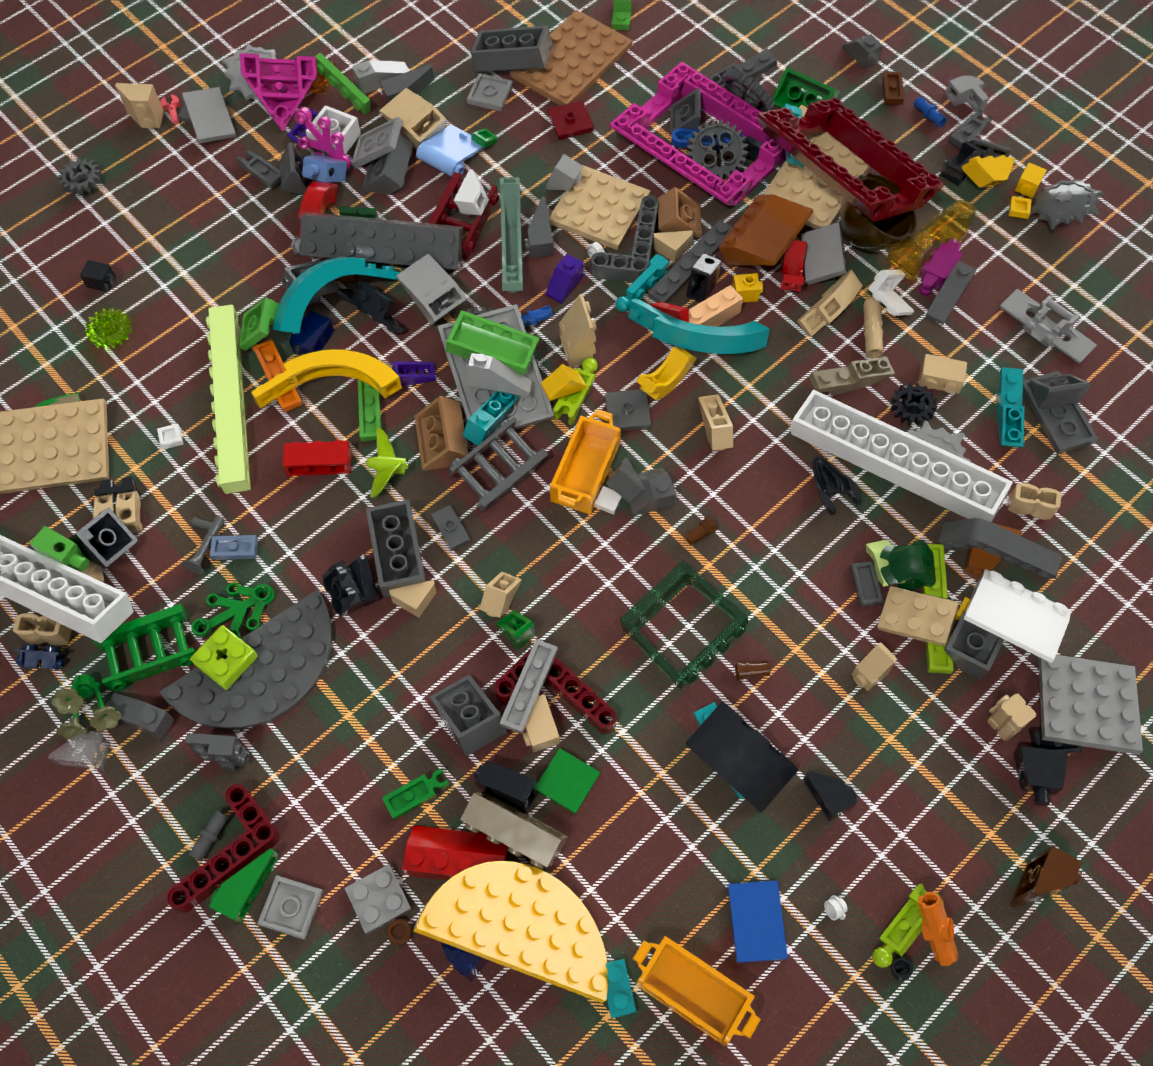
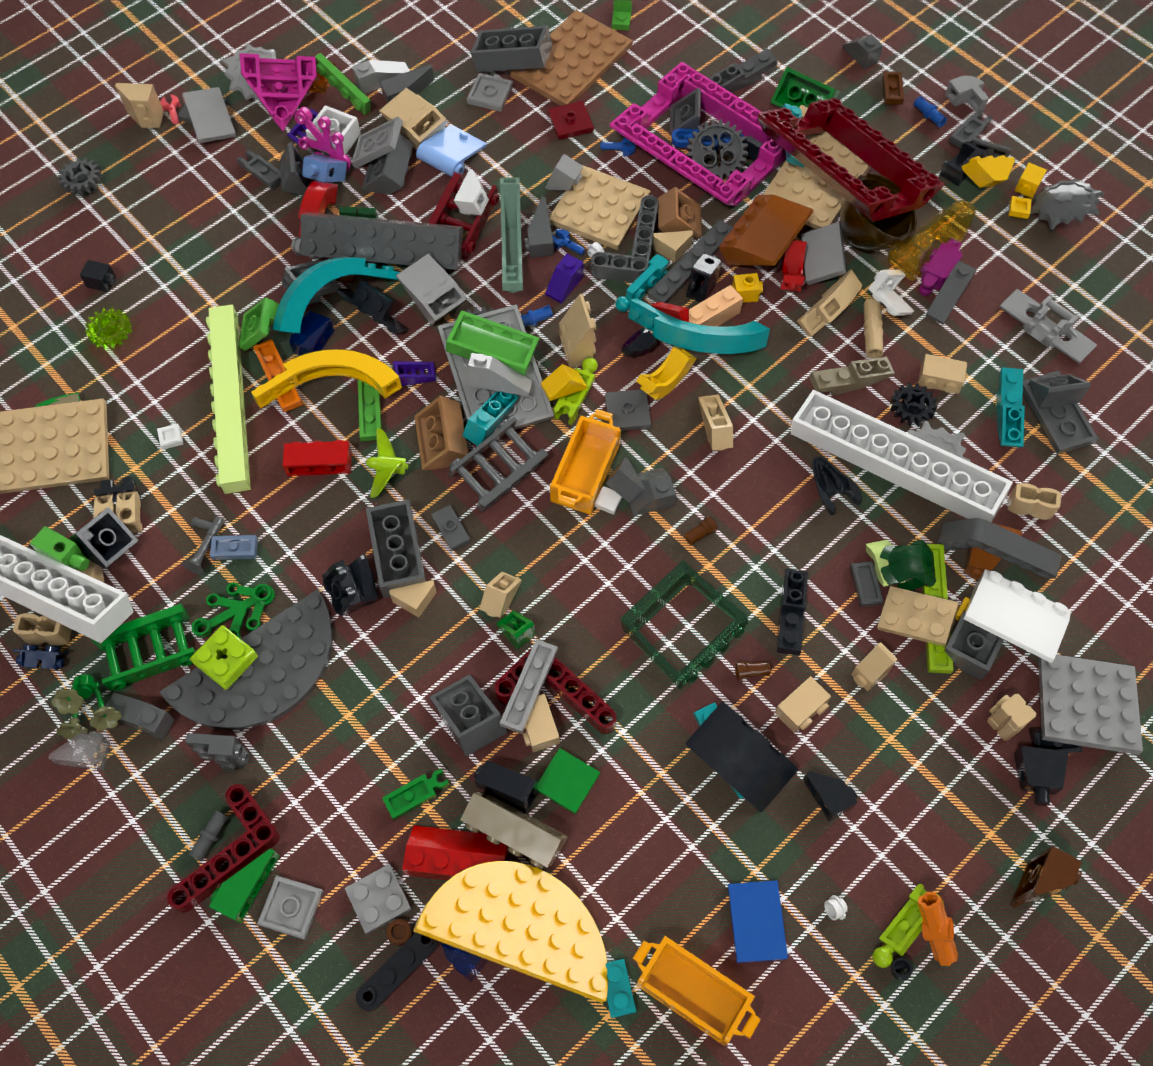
green tile [471,128,498,148] -> none
dark grey gear [722,67,775,112] -> none
none -> black plate [356,933,440,1011]
none -> blue bar [552,229,585,255]
none -> blue bar [600,136,636,156]
none -> black rock [621,328,658,358]
none -> tan brick [775,676,831,733]
none -> black slope [777,569,808,656]

